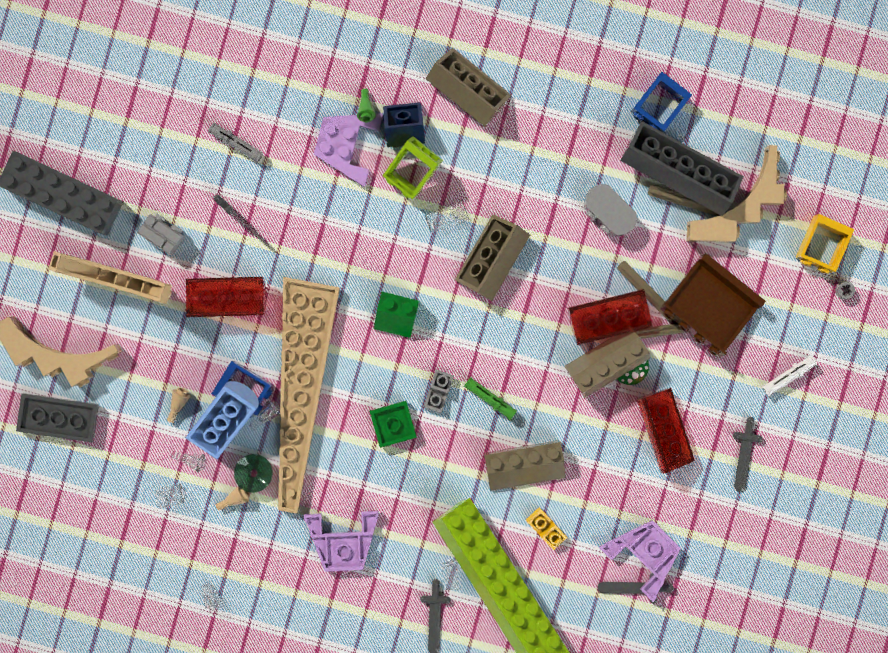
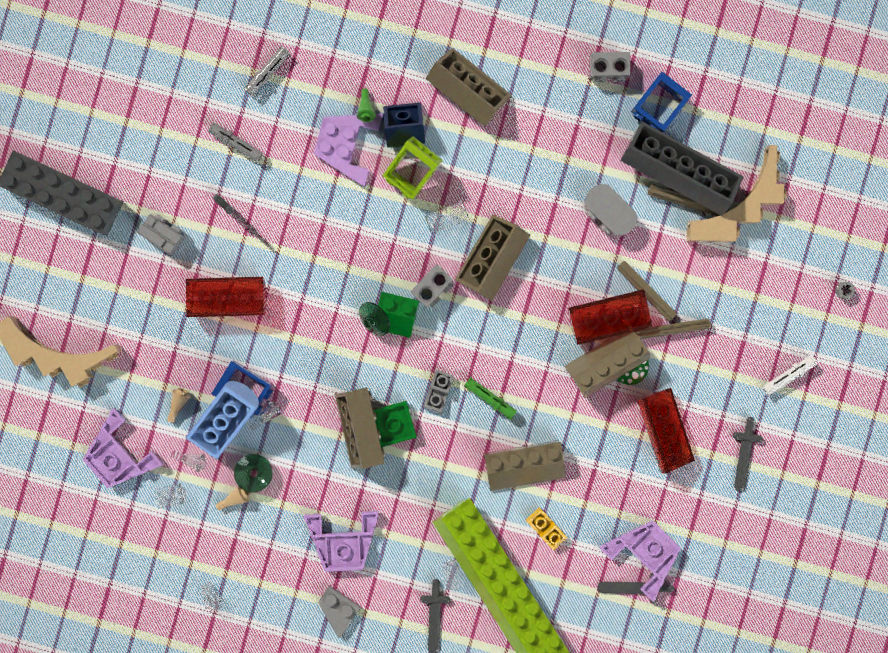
dark grey plate [16,393,99,443] -> none
tan arch [48,251,172,304] -> none
tan wing [278,277,340,514] -> none
reddish brown panel [660,253,766,357] -> none
yellow window [795,214,855,274] -> none
none -> lavender wing [82,408,164,488]
none -> light grey pin [243,46,291,97]
none -> light grey wing [318,585,361,638]
none -> dark tan slope [335,387,385,469]
none -> clear green dish [359,302,390,336]
none -> light grey brick [410,264,453,308]
none -> light grey brick [589,52,630,82]

